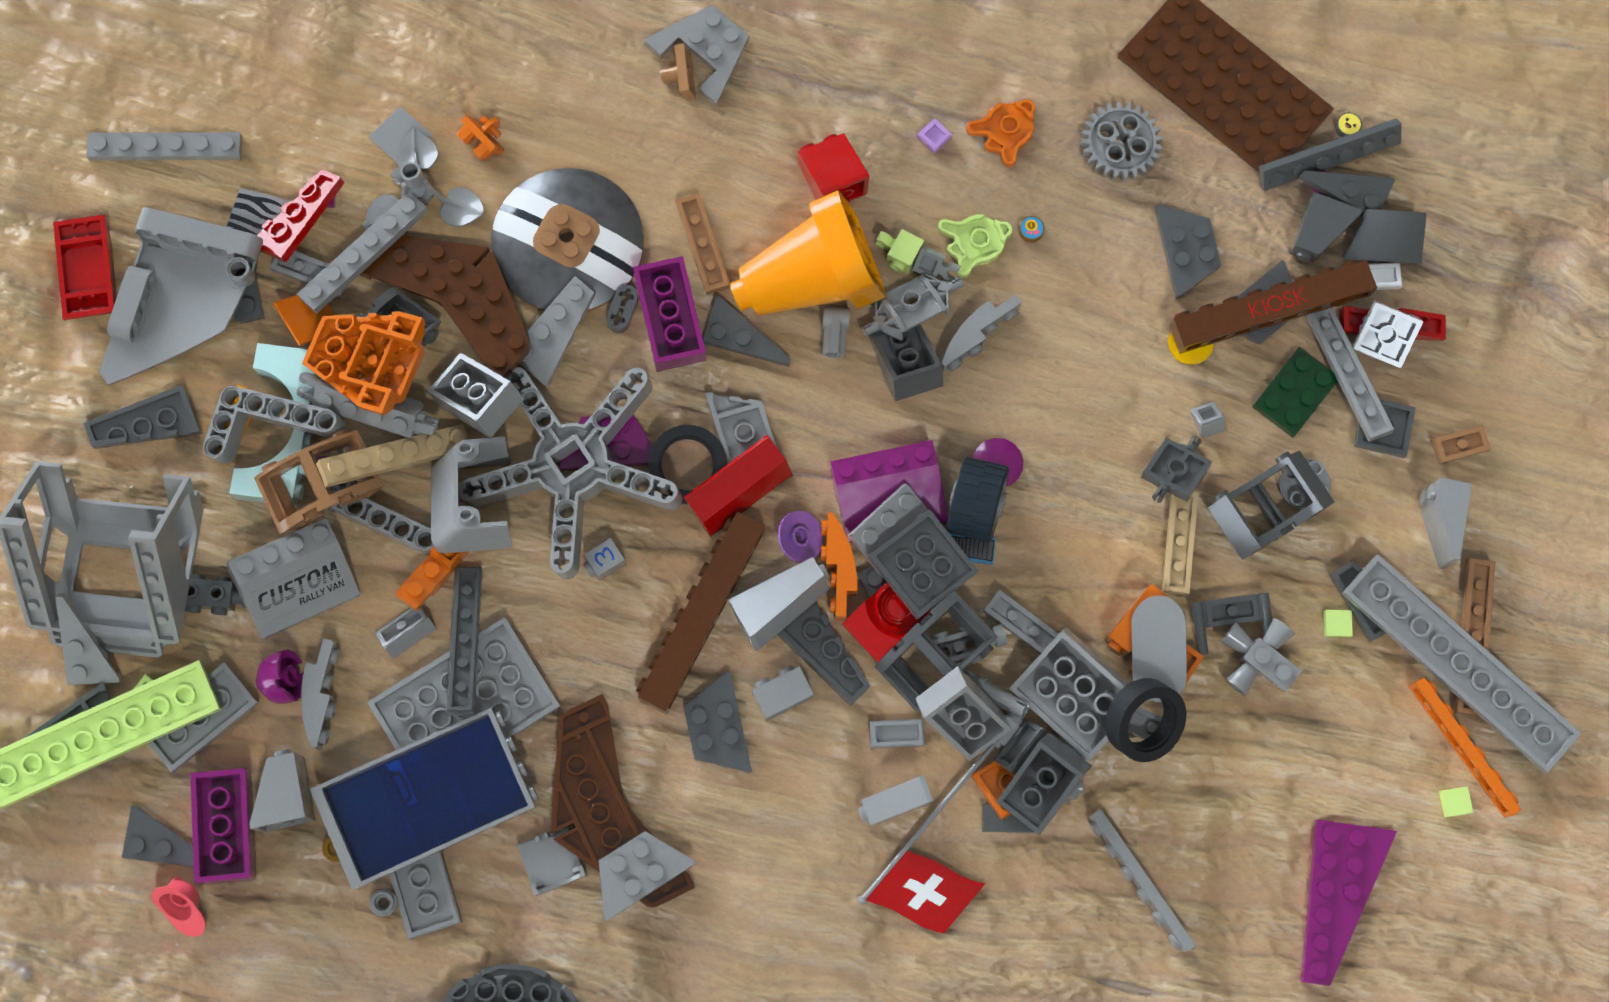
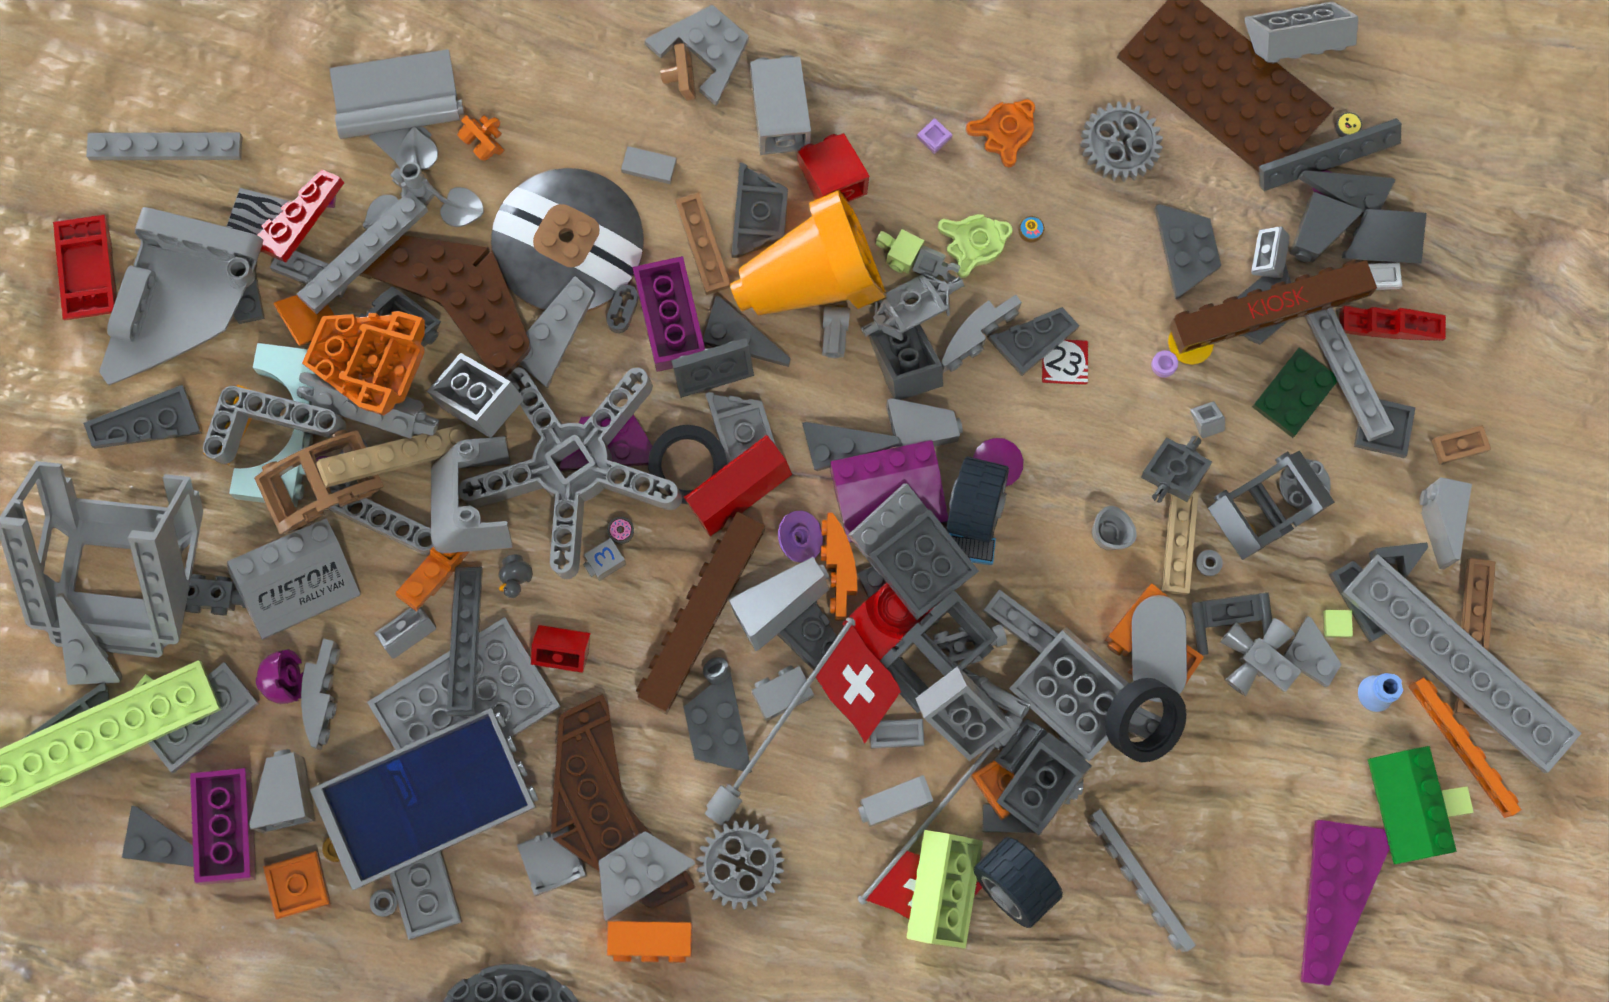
coral piece [152,877,206,937] -> none
piece [1352,300,1423,368] -> none
none -> orange tile [263,851,331,920]
none -> light grey door [329,49,464,139]
none -> dark grey animal [499,554,533,598]
none -> red brick [530,625,591,673]
none -> tile [607,517,634,544]
none -> orange brick [607,921,693,963]
none -> light grey tile [621,146,677,184]
none -> dark grey plate [671,338,754,398]
none -> light grey gear [697,821,784,910]
none -> dark grey tile [703,657,731,684]
none -> red flag [705,618,901,826]
none -> dark grey wing [732,163,788,258]
none -> light grey slope [750,55,811,155]
none -> dark grey wing [802,422,902,471]
none -> light grey slope [886,398,963,447]
none -> yellowish green slope [907,830,983,949]
none -> black wheel [974,837,1063,928]
none -> dark grey wing [988,307,1080,376]
none -> sticker [1042,340,1088,385]
none -> light grey helmet [1092,506,1136,550]
none -> lavender tile [1151,351,1178,378]
none -> light grey plate [1196,550,1223,576]
none -> light grey slope [1245,1,1359,63]
none -> light grey slope [1251,226,1290,278]
none -> light grey wing [1283,616,1342,687]
none -> light blue plant [1358,673,1403,712]
none -> green slope [1367,746,1457,865]
none -> dark grey slope [1369,542,1428,578]

